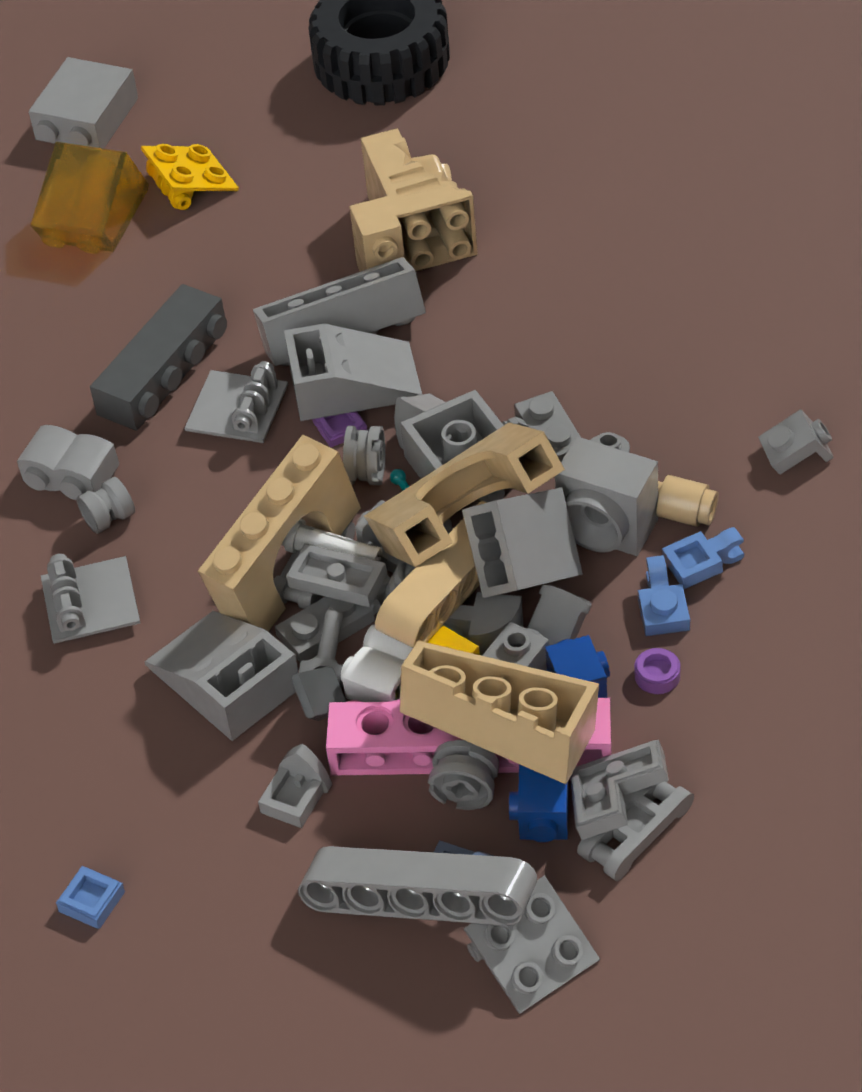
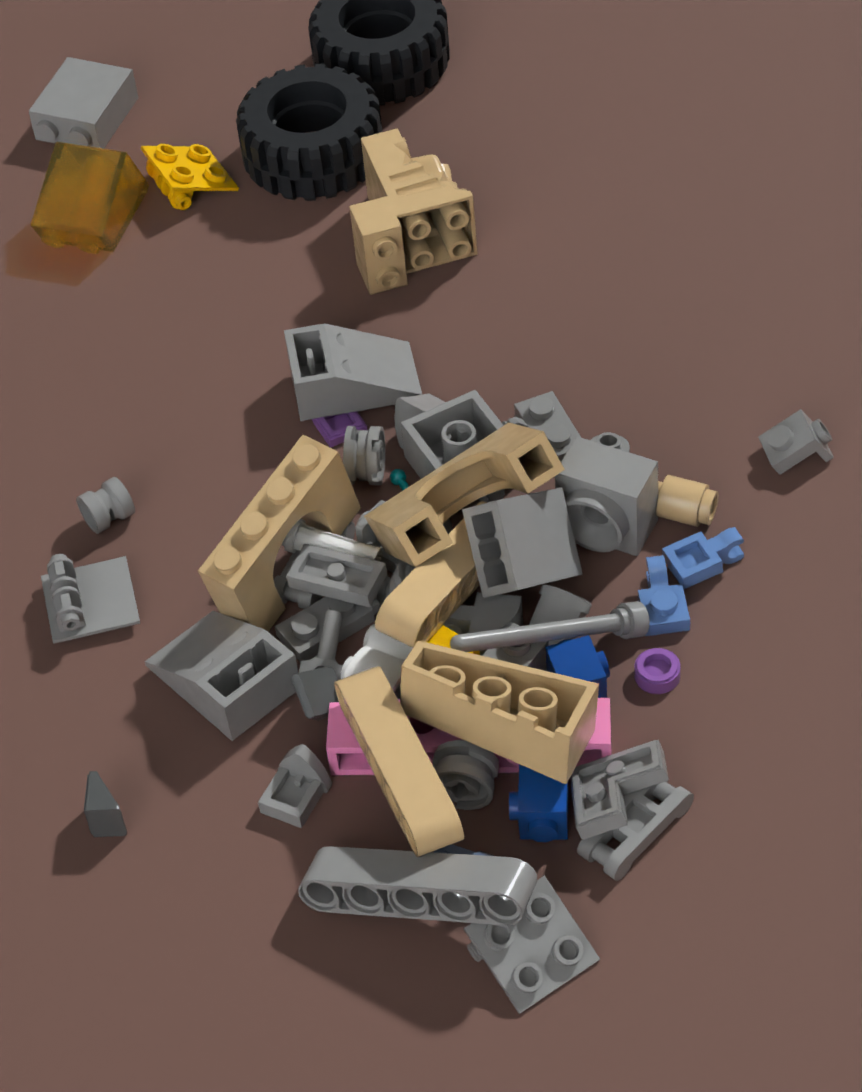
light grey brick [17,425,119,500] -> none
medium blue tile [56,866,125,929] -> none
dark grey brick [90,284,227,431] -> none
light grey hinge [184,361,288,443] -> none
light grey brick [253,257,426,366] -> none
none -> dark grey slope [84,771,127,837]
none -> black tyre [236,64,382,201]
none -> tan beam [334,666,464,857]
none -> light grey piece [450,601,650,652]

